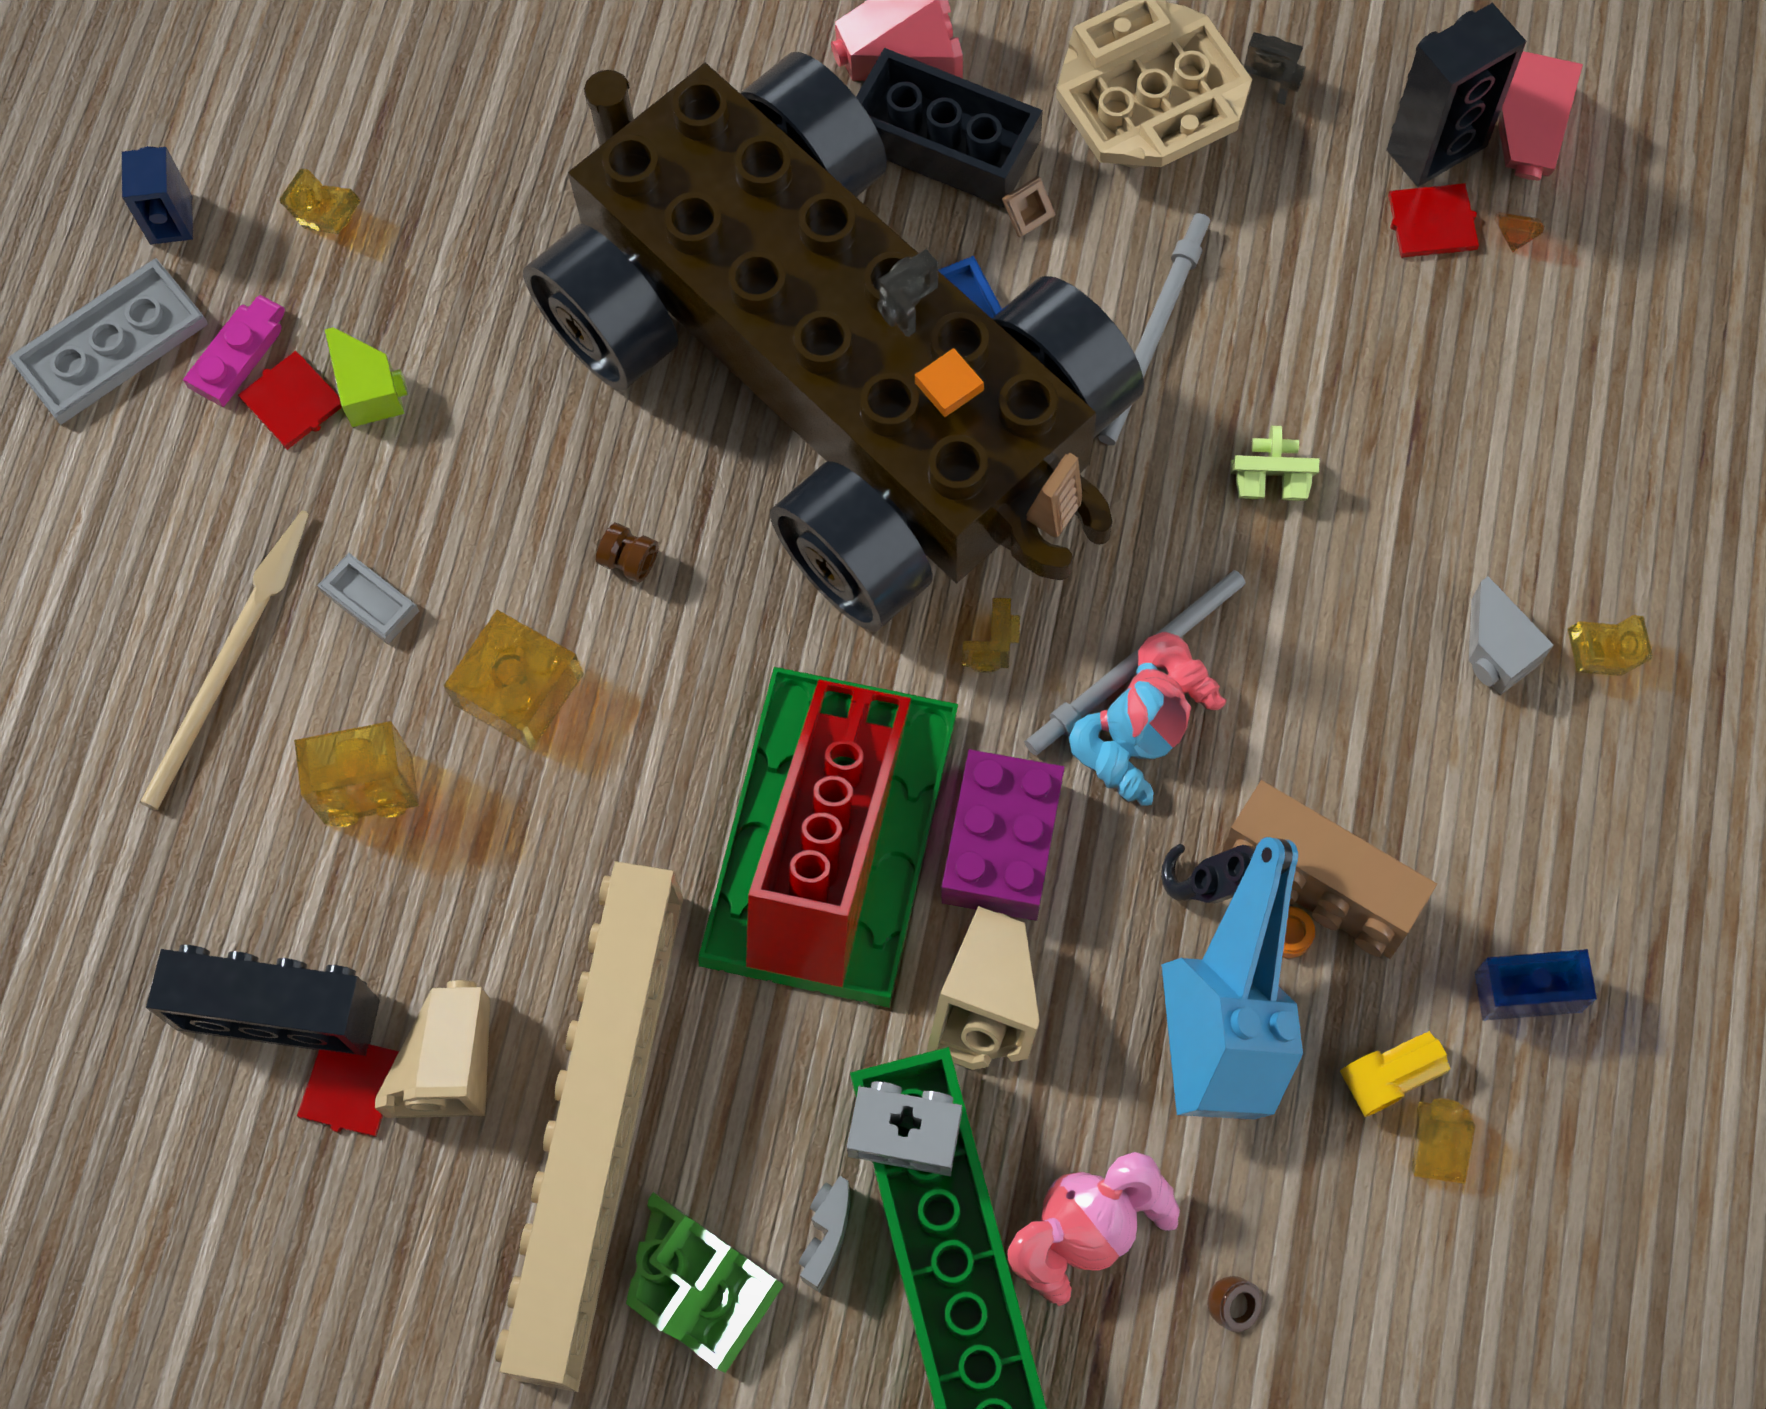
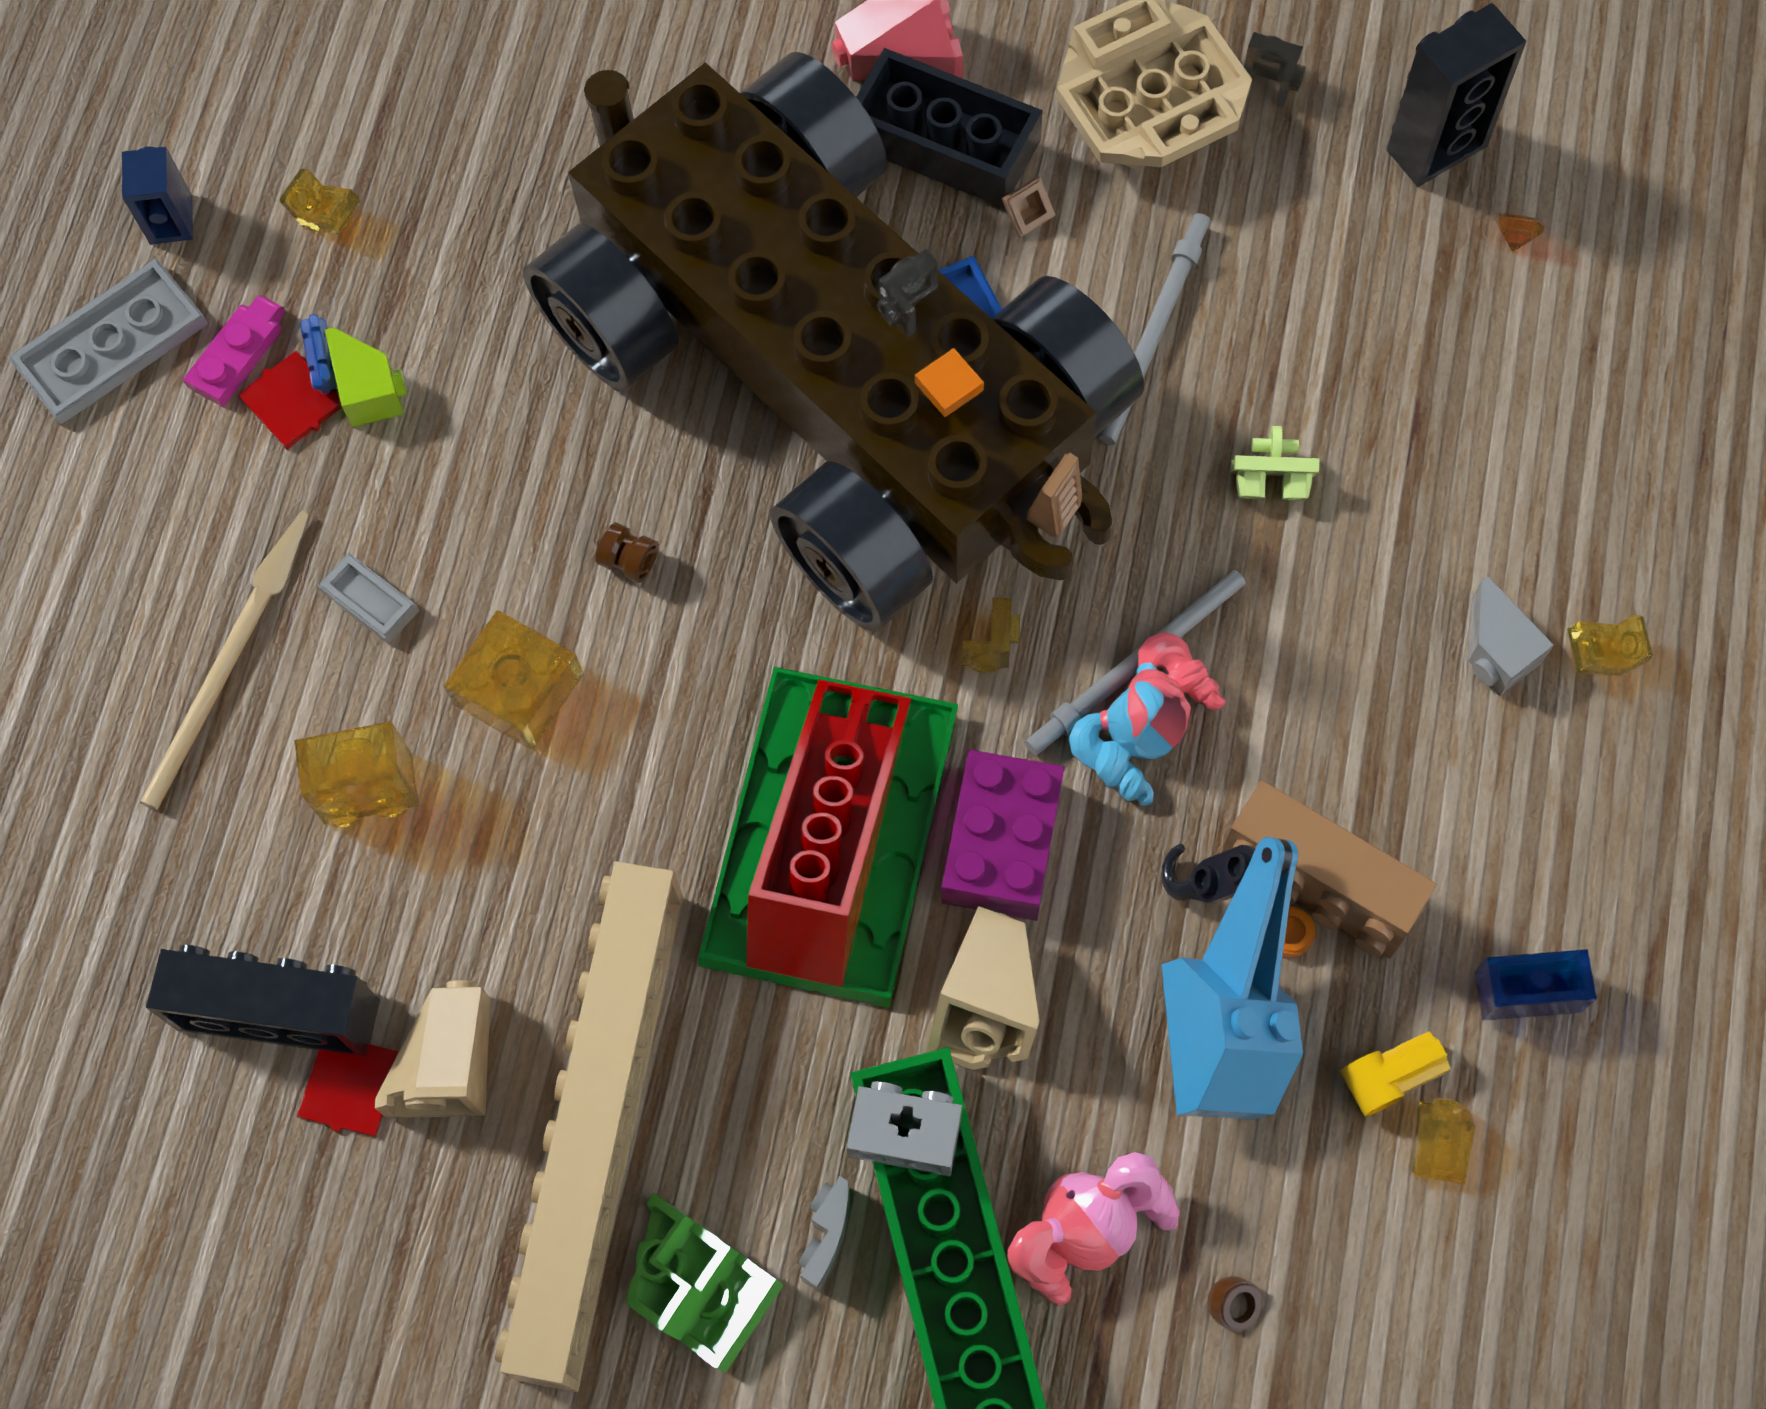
red piece [1388,183,1479,258] -> none
coral slope [1497,51,1583,181] -> none
none -> blue axle [300,314,337,394]

